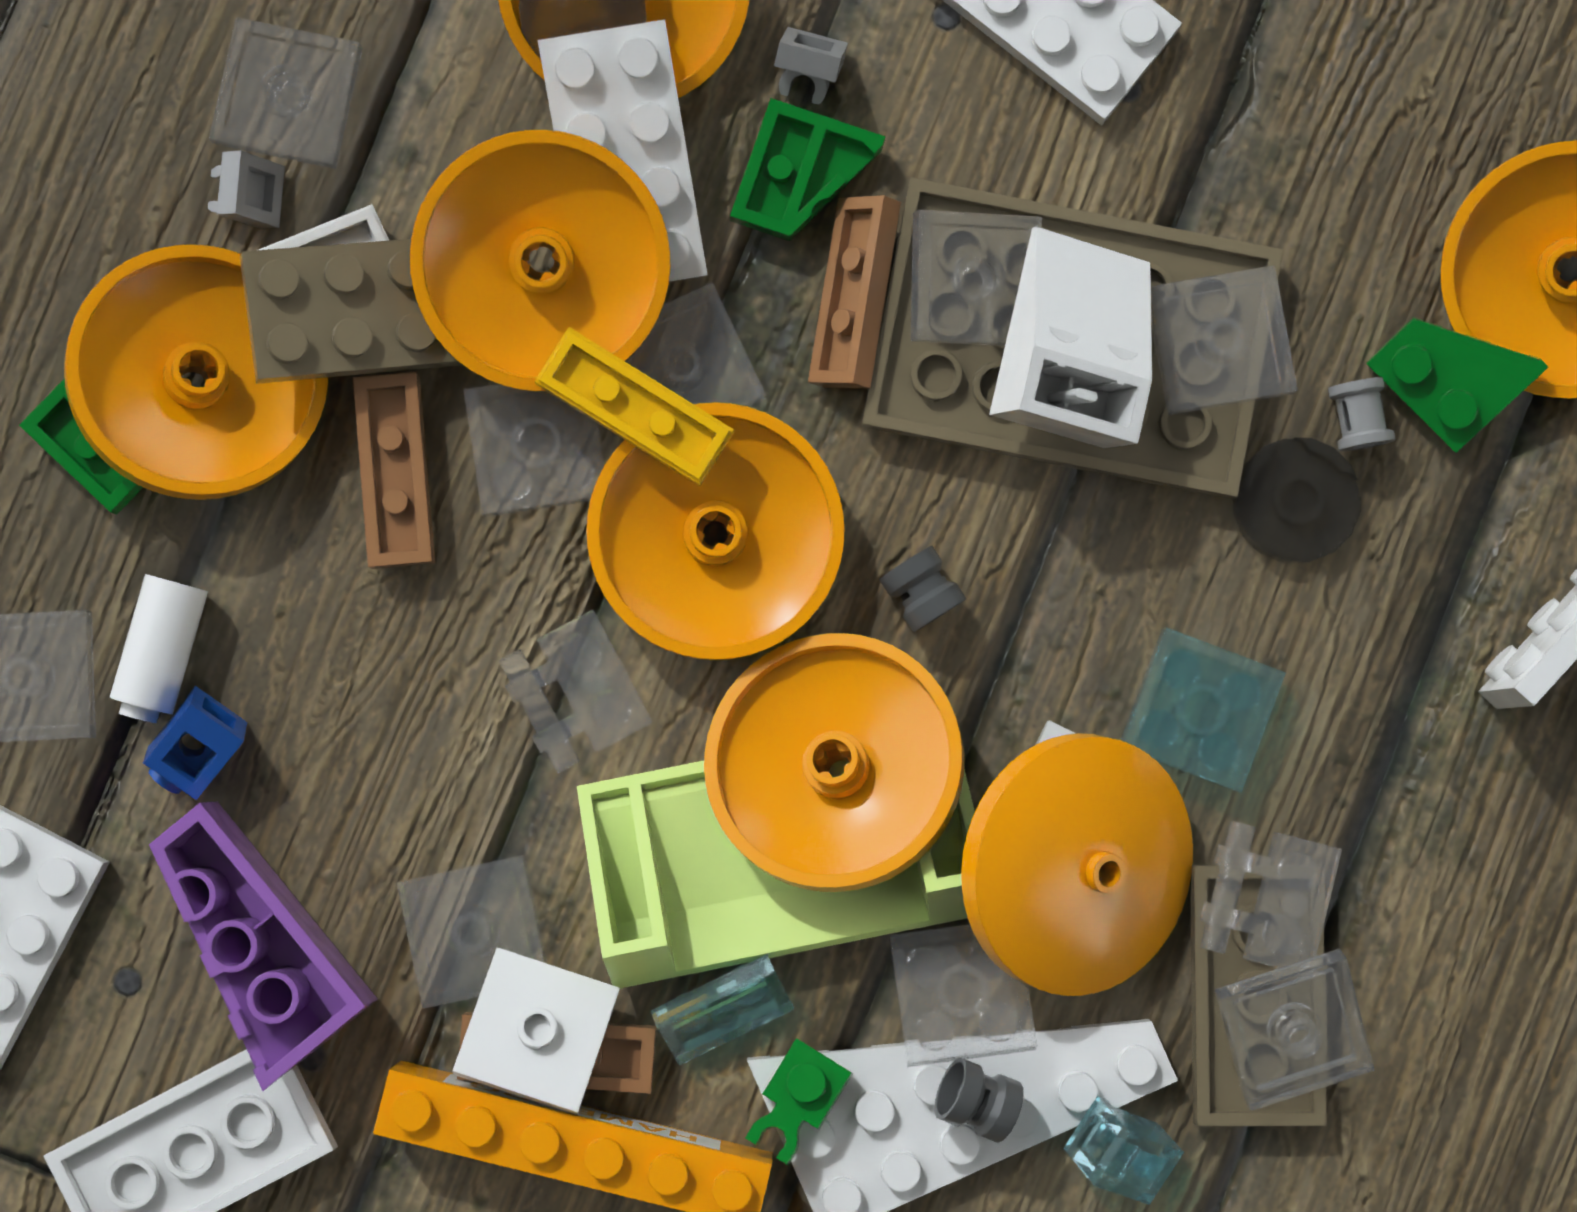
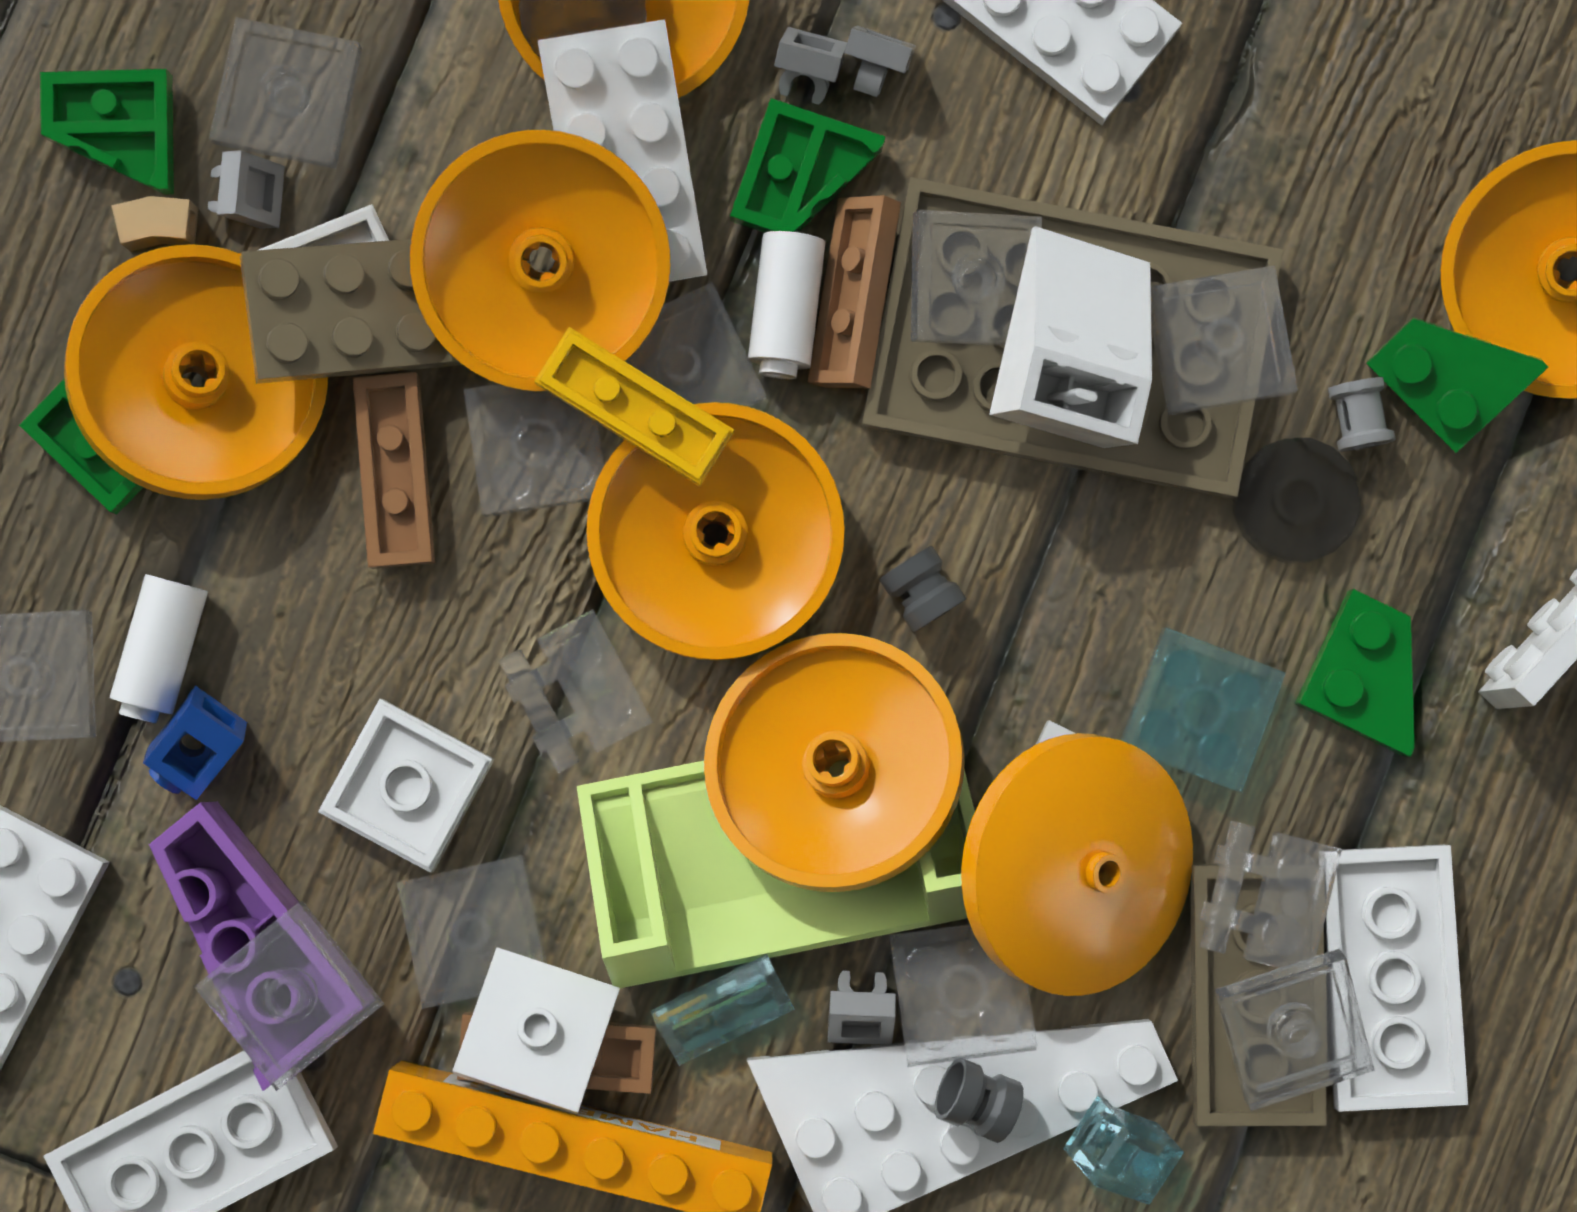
green plate [745,1038,853,1165] -> none
none -> green wing [40,69,174,195]
none -> tan piece [111,196,199,252]
none -> clear plate [194,901,384,1091]
none -> white plate [318,699,495,873]
none -> white brick [748,231,825,379]
none -> light grey tile [828,971,896,1045]
none -> light grey tile [844,25,916,97]
none -> green wing [1294,589,1415,757]
none -> white plate [1317,844,1468,1112]

